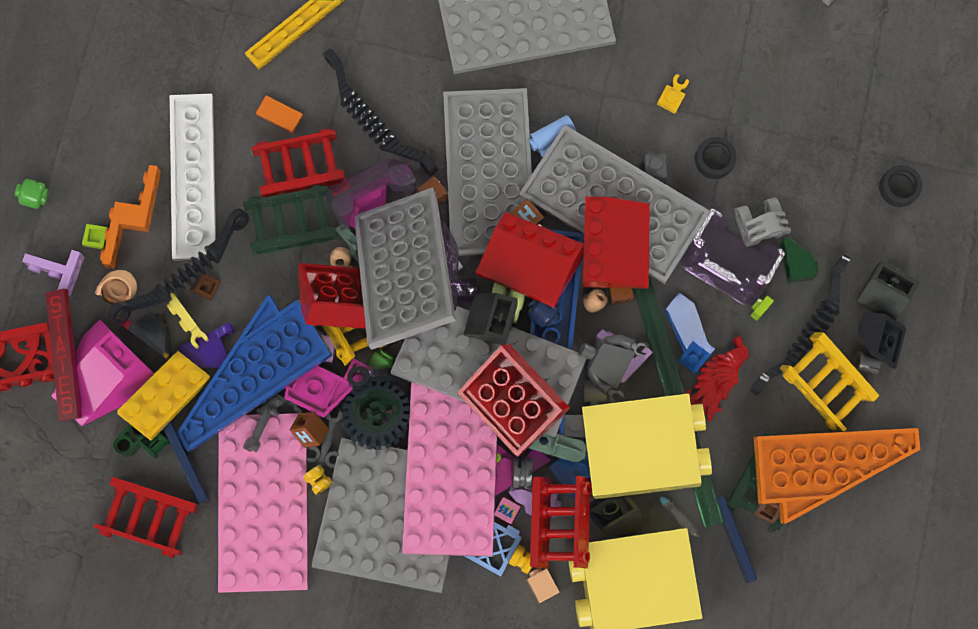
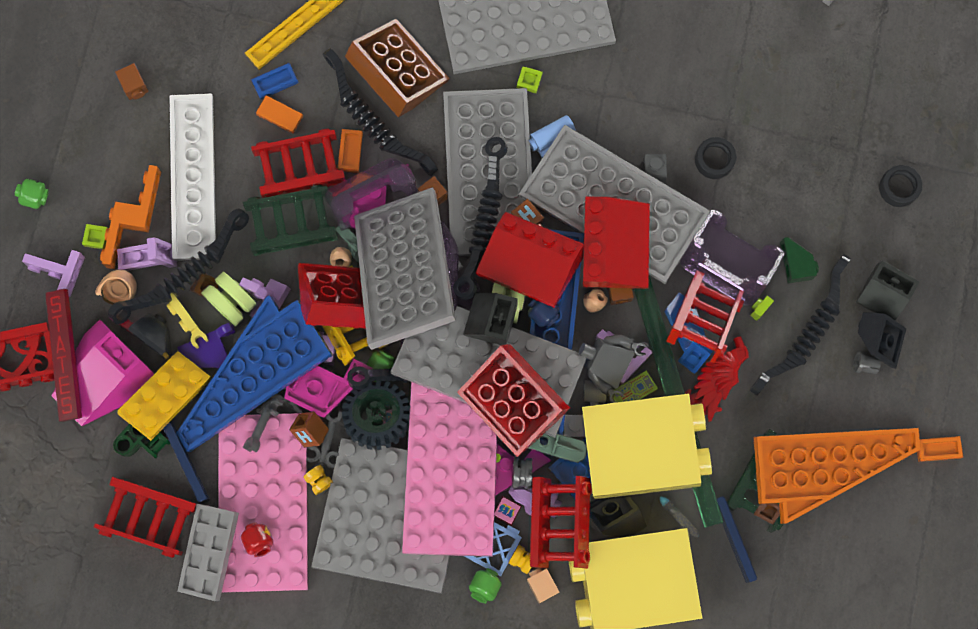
yellow plate [657,74,689,114] -> none
light grey piece [734,197,791,247] -> none
yellow fence [780,332,879,432] -> none
none -> dark orange brick [115,63,149,100]
none -> lavender bracket [117,237,177,271]
none -> light grey plate [177,504,239,601]
none -> yellowish green wheel [202,272,257,326]
none -> lavender bracket [239,277,291,318]
none -> red head [241,522,273,557]
none -> blue tile [251,63,298,100]
none -> orange tile [338,129,363,173]
none -> dark orange slope [345,19,450,117]
none -> black piece [453,137,508,300]
none -> bright green head [469,568,502,603]
none -> lime plate [516,66,543,93]
none -> lime tile [614,370,658,402]
none -> red fence [666,270,744,363]
none -> orange tile [917,436,963,462]

